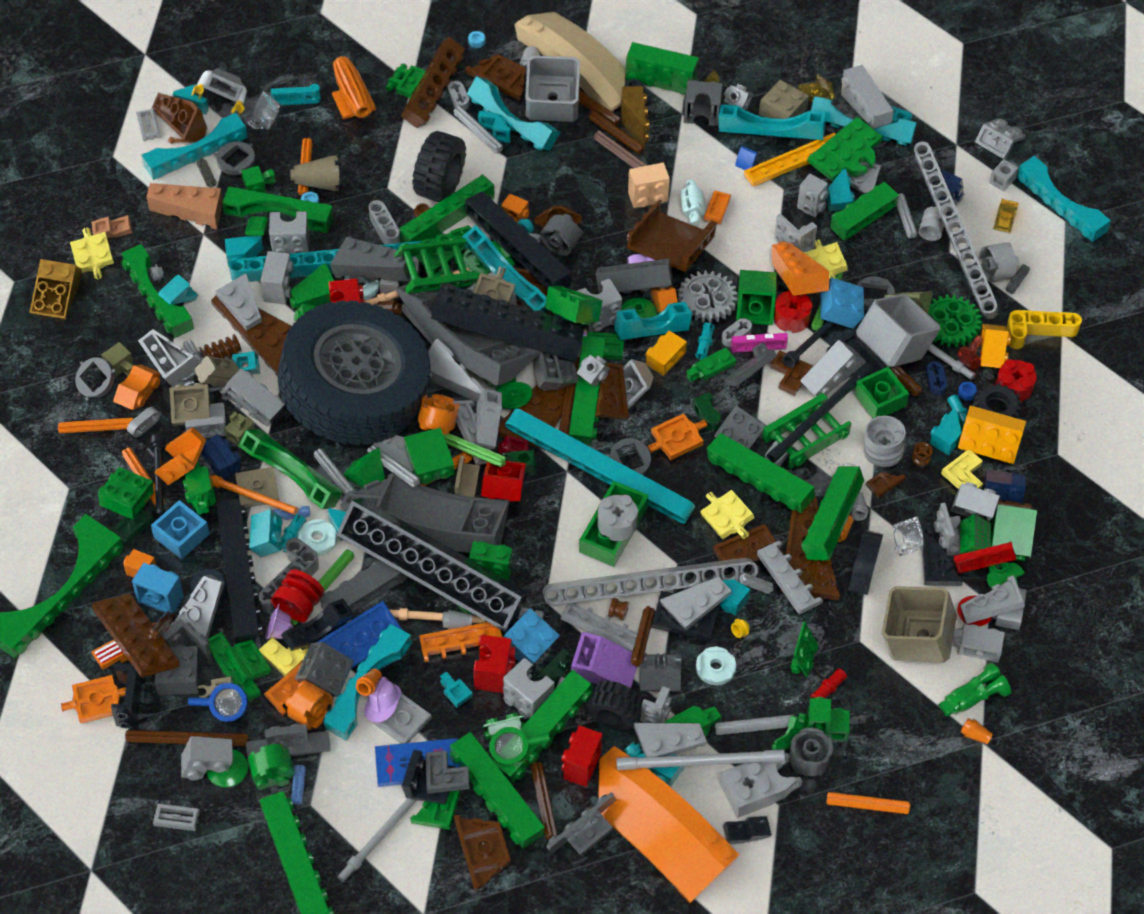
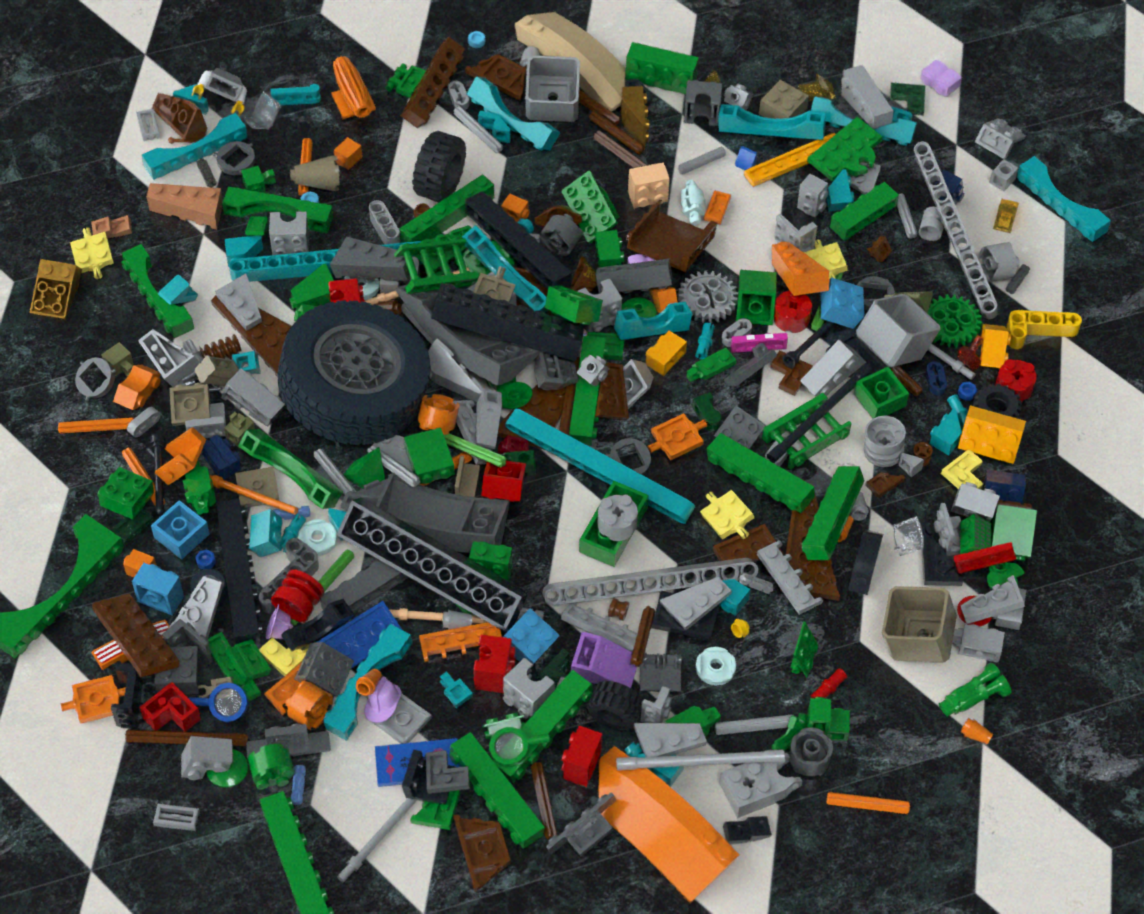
reddish brown axle [148,611,175,640] -> none
light grey plate [150,264,164,282] -> none
light grey brick [260,251,293,305] -> none
none -> red brick [140,682,201,732]
none -> blue tile [195,549,216,570]
none -> orange brick [334,137,362,170]
none -> green bracket [562,171,619,243]
none -> reddish brown hat [570,256,597,292]
none -> green brick [595,230,624,268]
none -> light grey axle [678,147,726,174]
none -> reddish brown tile [867,236,892,262]
none -> clear green plate [890,82,925,116]
none -> light grey slope [899,453,924,477]
none -> lavender brick [921,60,961,97]

